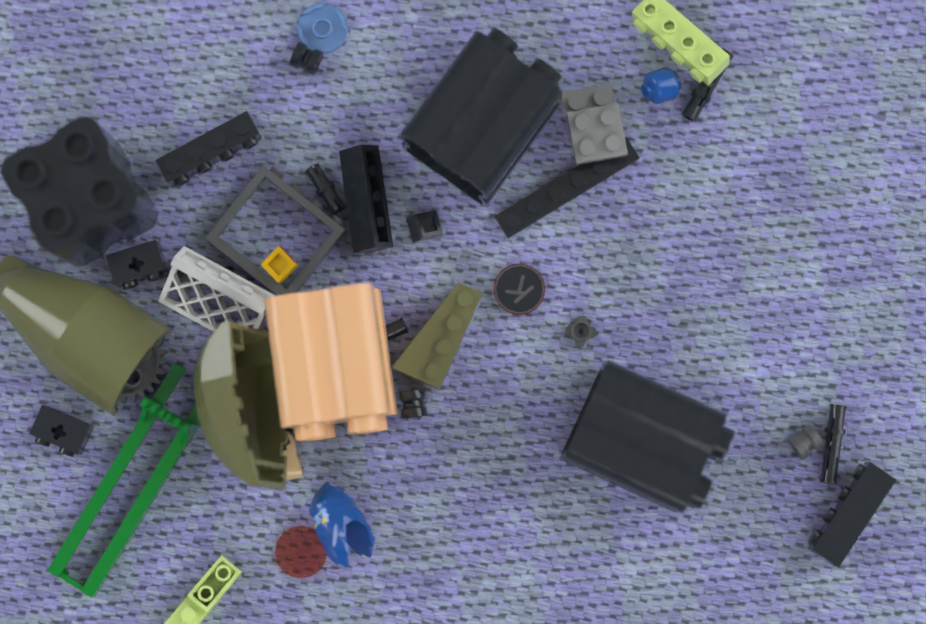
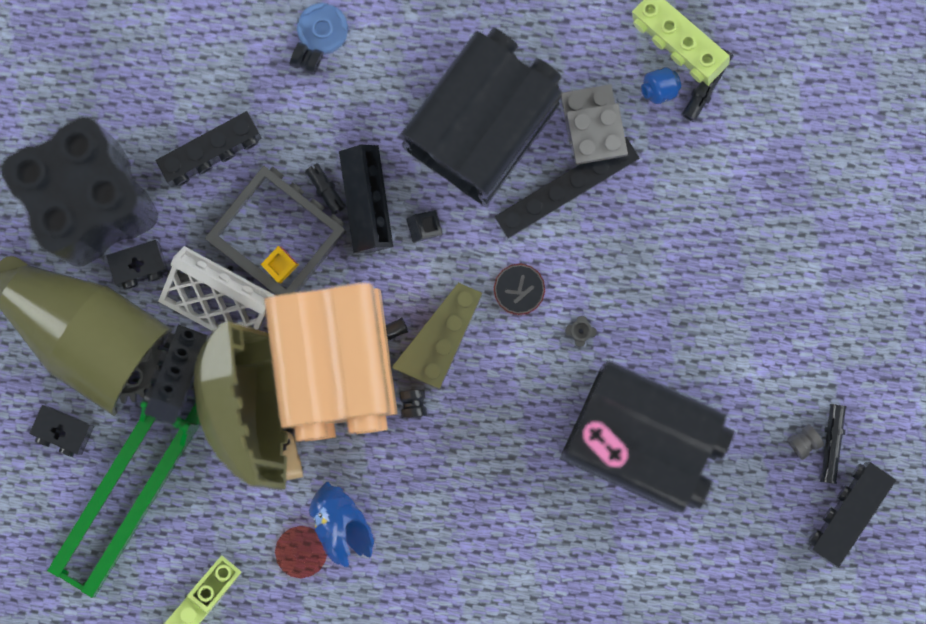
none -> black brick [143,324,208,425]
none -> bright pink beam [583,422,628,467]

